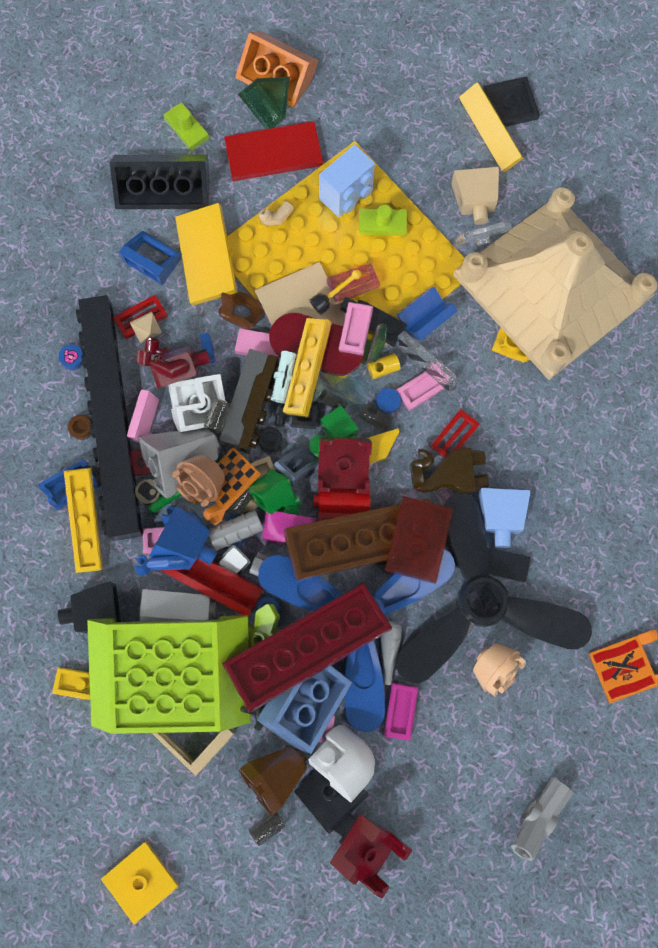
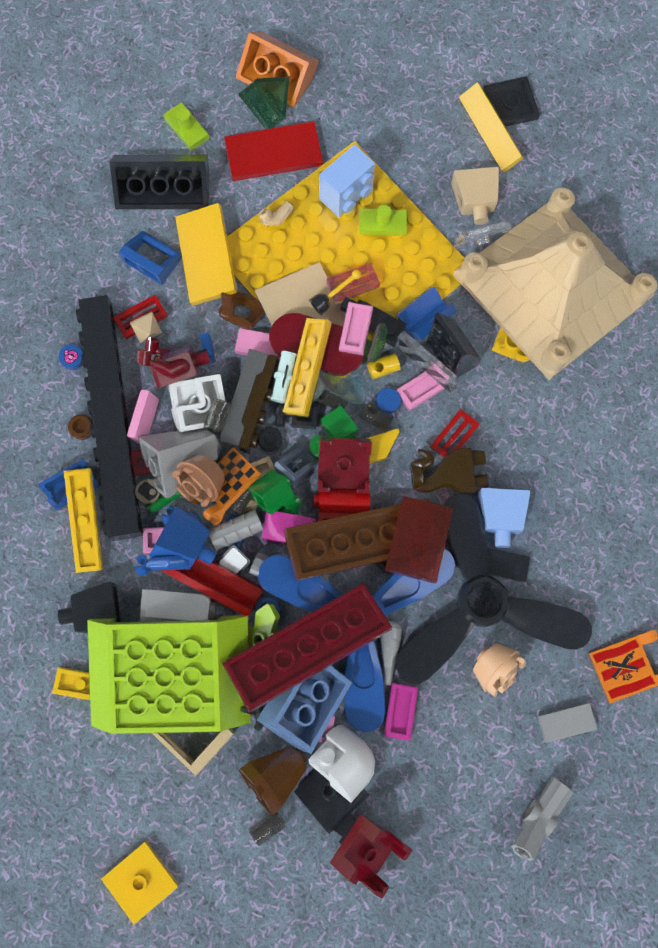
none -> black slope [426,313,481,380]
none -> light grey tile [537,703,597,743]

